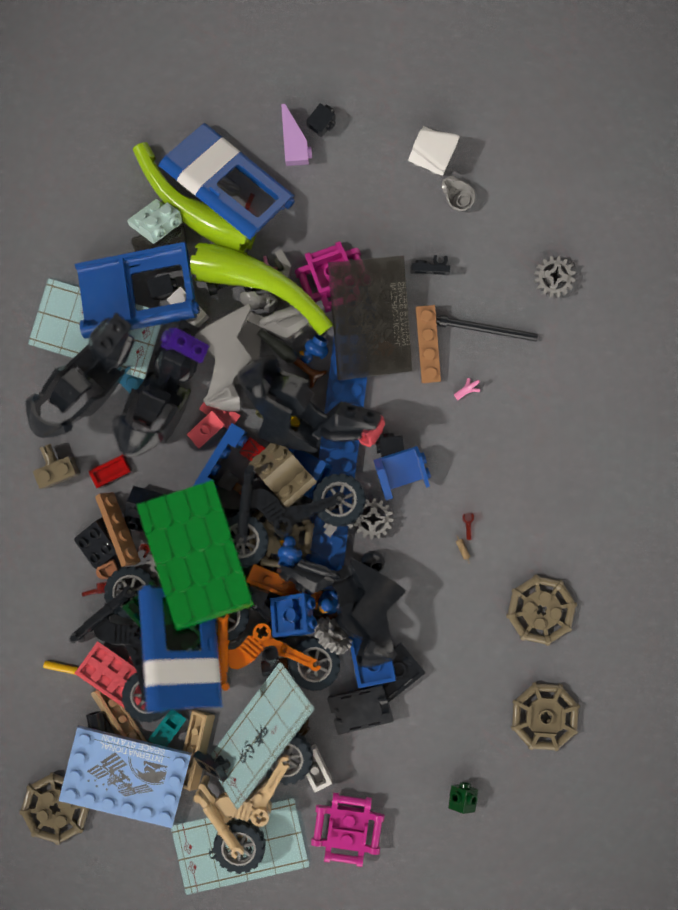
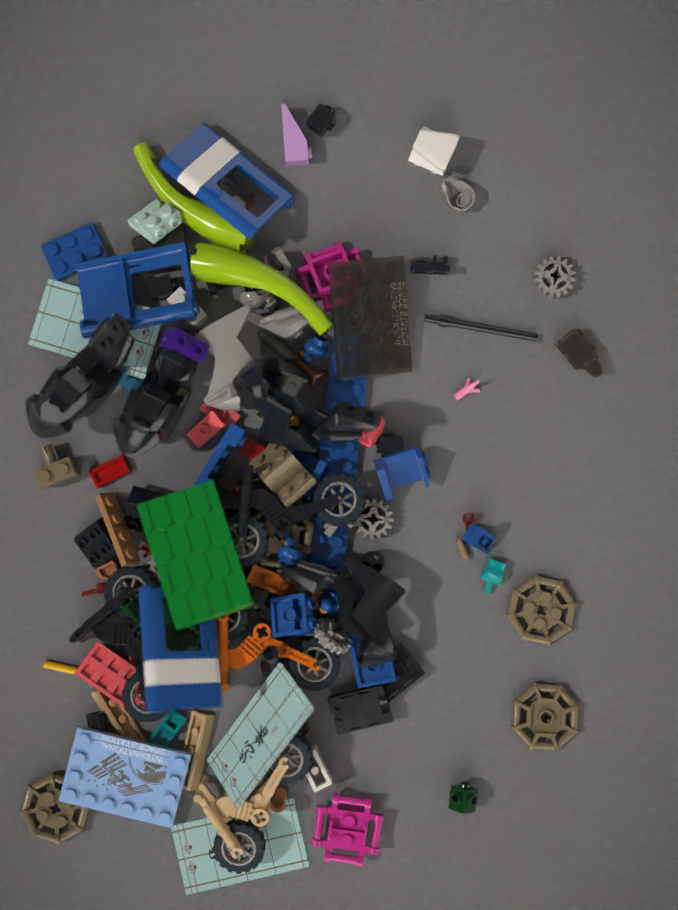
black plate [193,750,231,782] -> none
medium nougat plate [415,305,441,383] -> none
none -> blue plate [40,222,109,281]
none -> nougat tile [270,787,288,813]
none -> blue slope [463,523,496,554]
none -> teal piece [481,557,507,594]
none -> clear smoke hinge [554,327,603,377]

